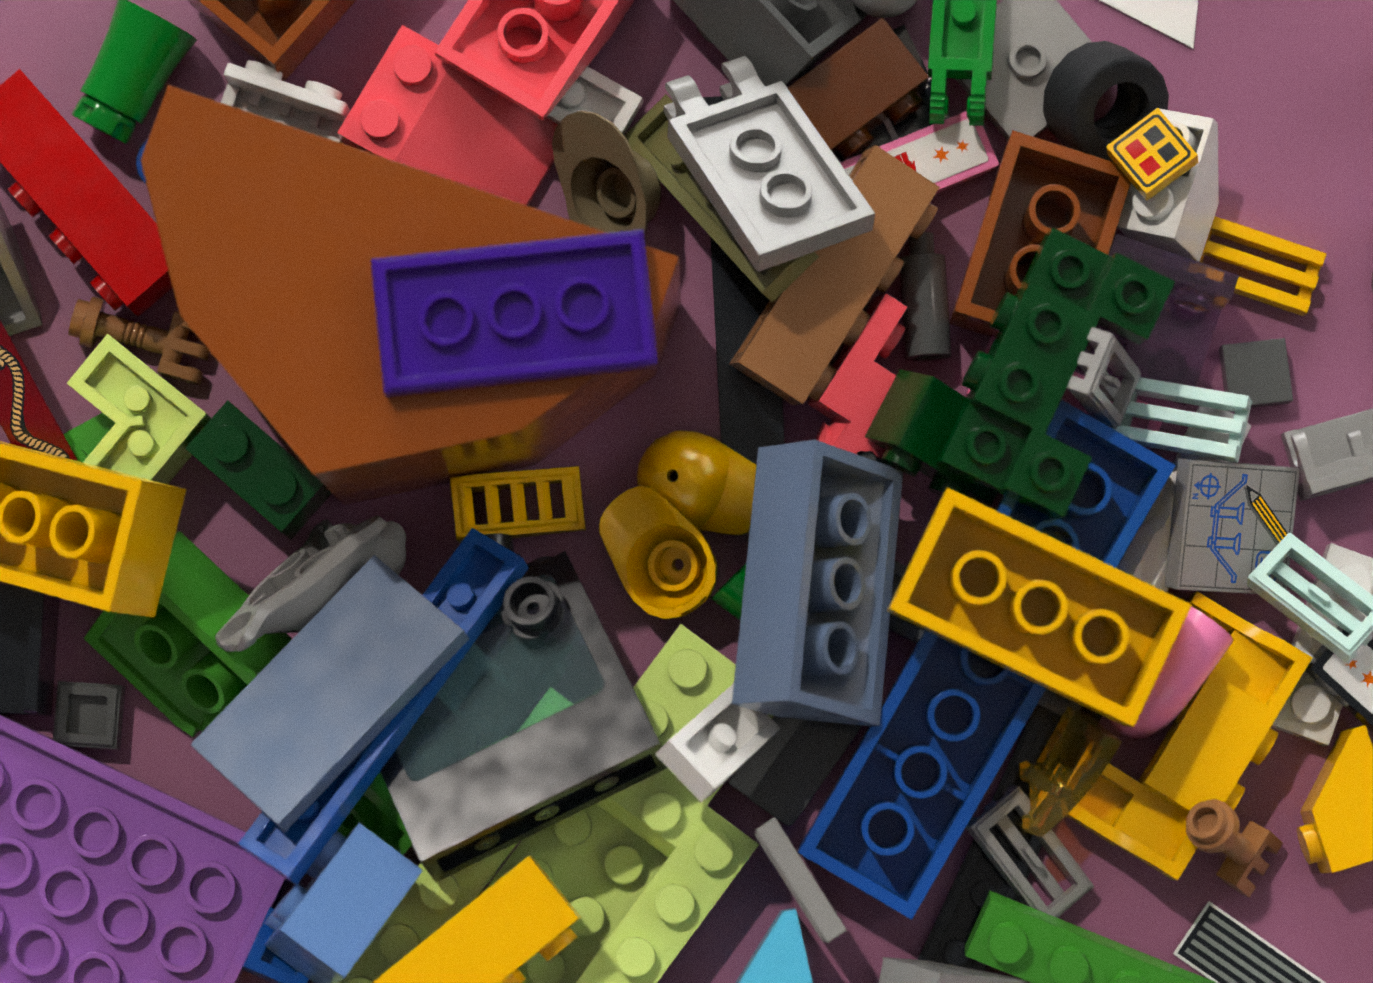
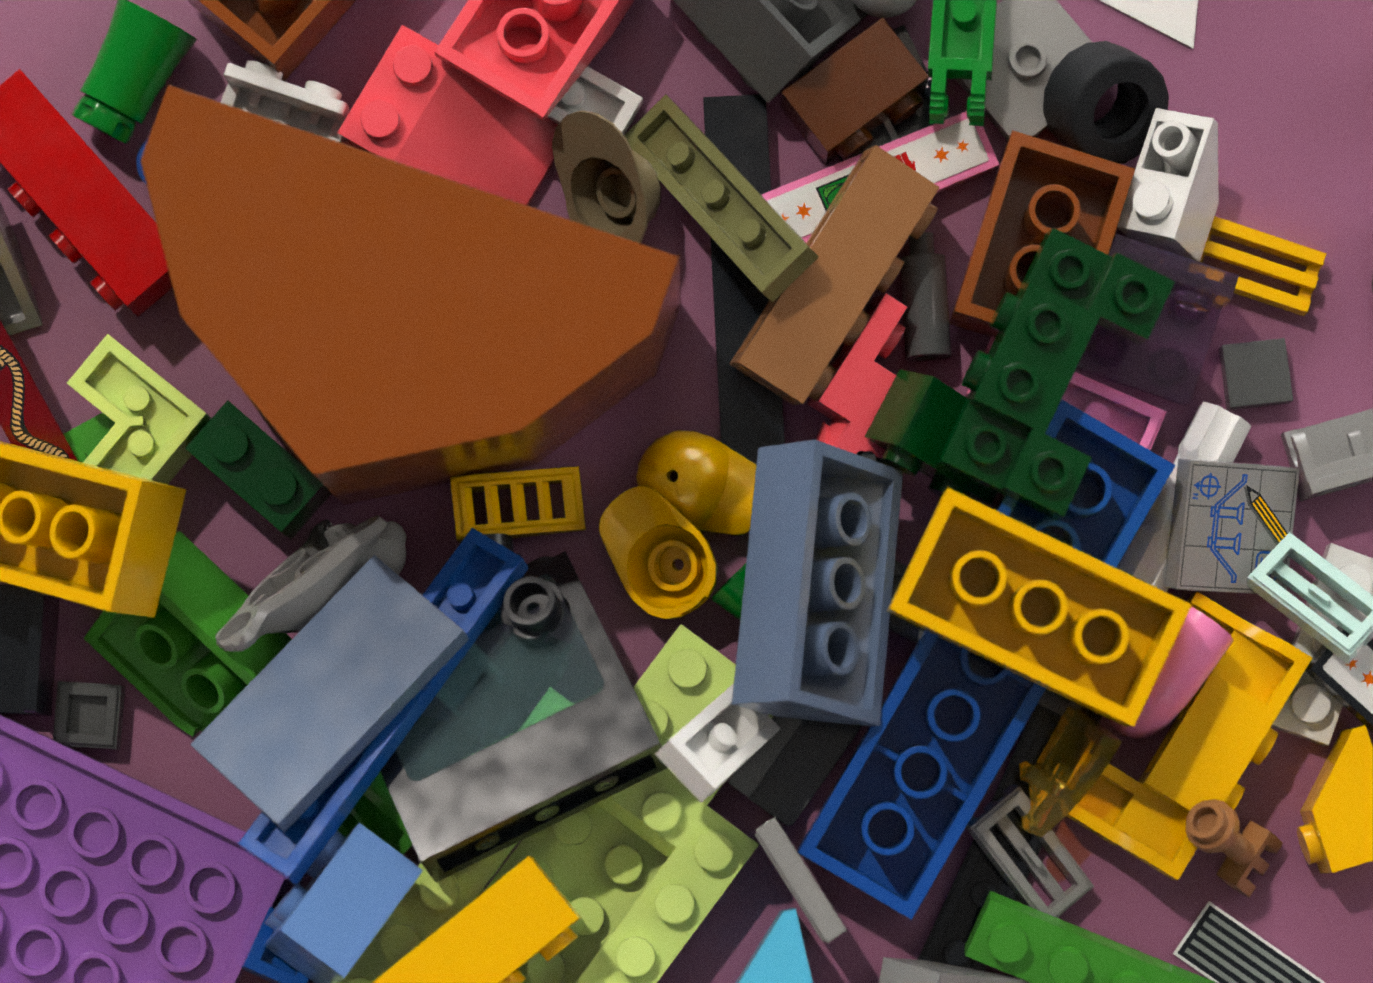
medium nougat hinge [68,297,210,385] -> none
dark purple tile [371,229,658,397] -> none
tile [663,56,875,272] -> none
light grey tile [1067,327,1141,429] -> none
yellow tile [1106,108,1199,201] -> none
light aqua tile [1112,377,1252,463] -> none

